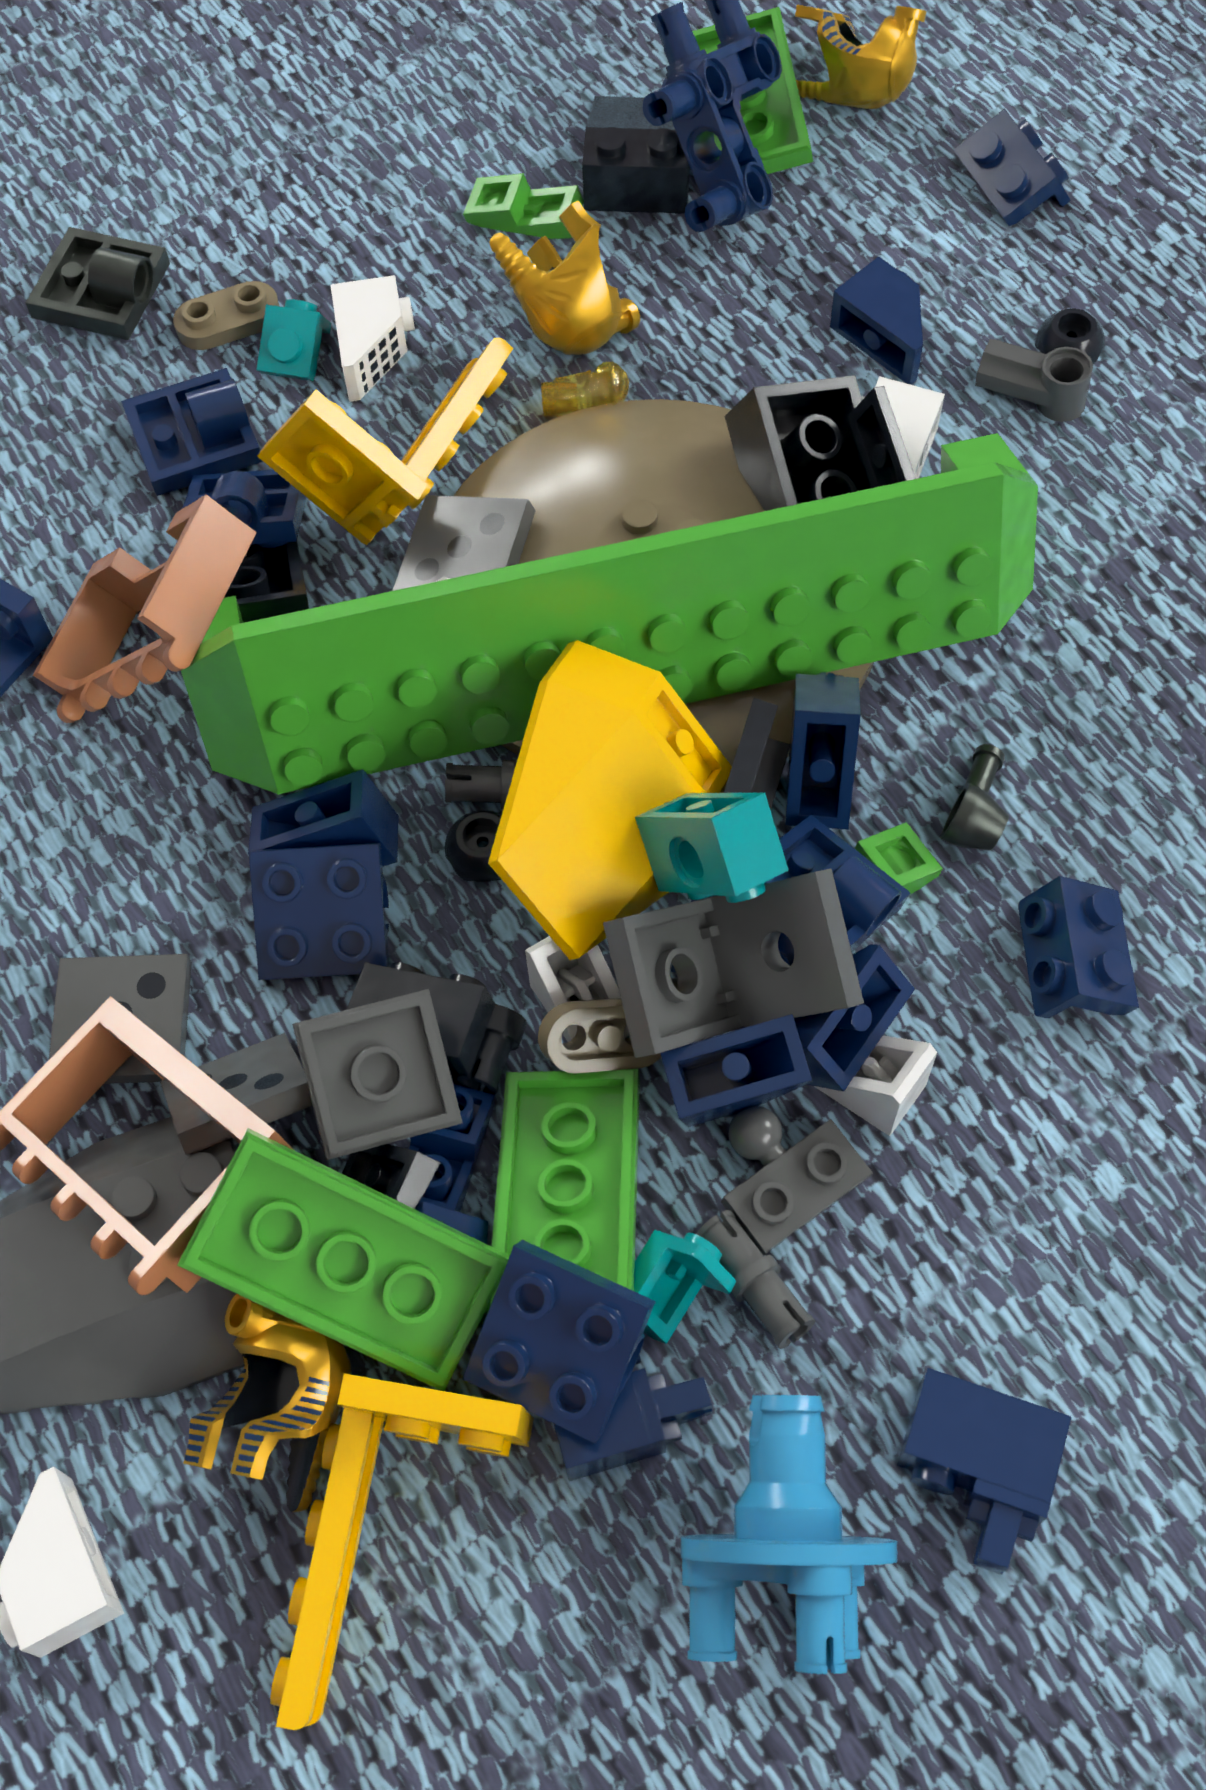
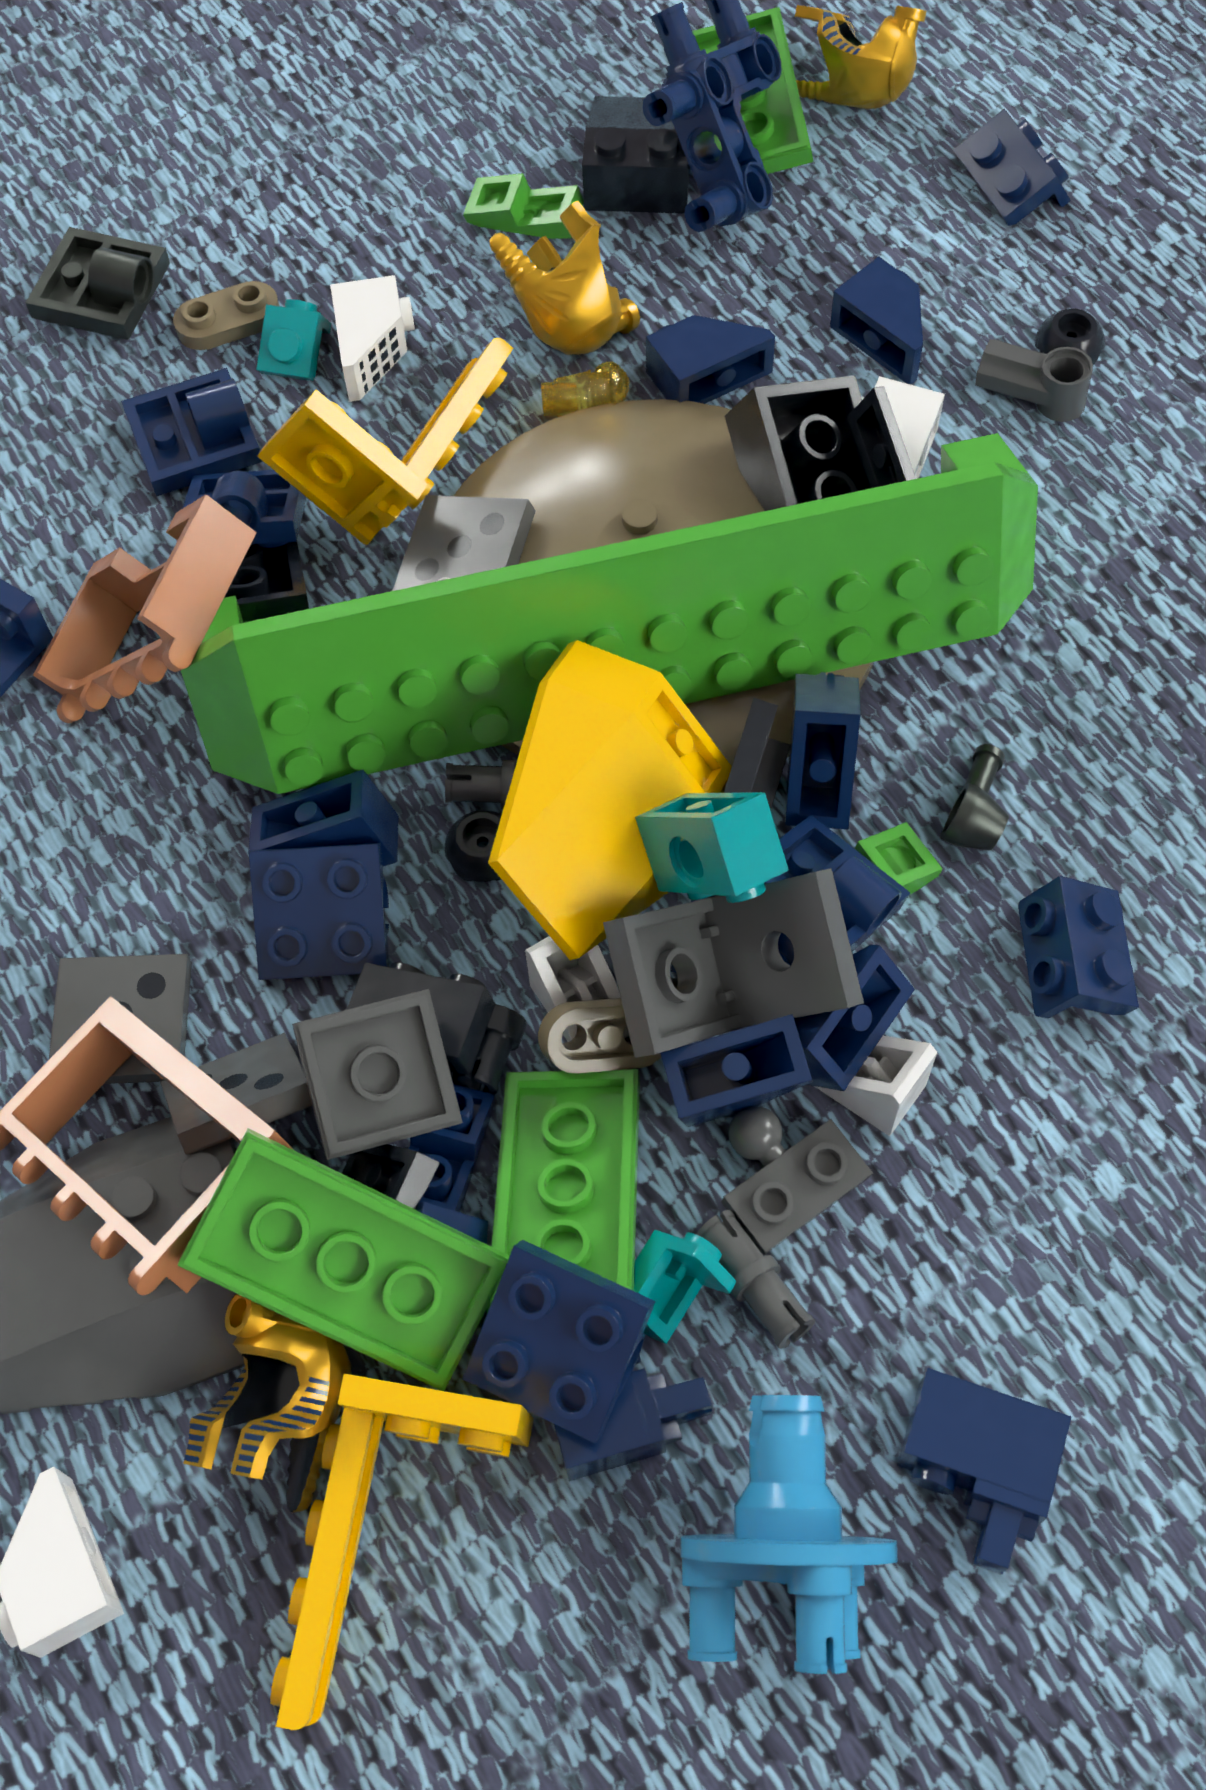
none -> dark blue slope [646,315,775,404]

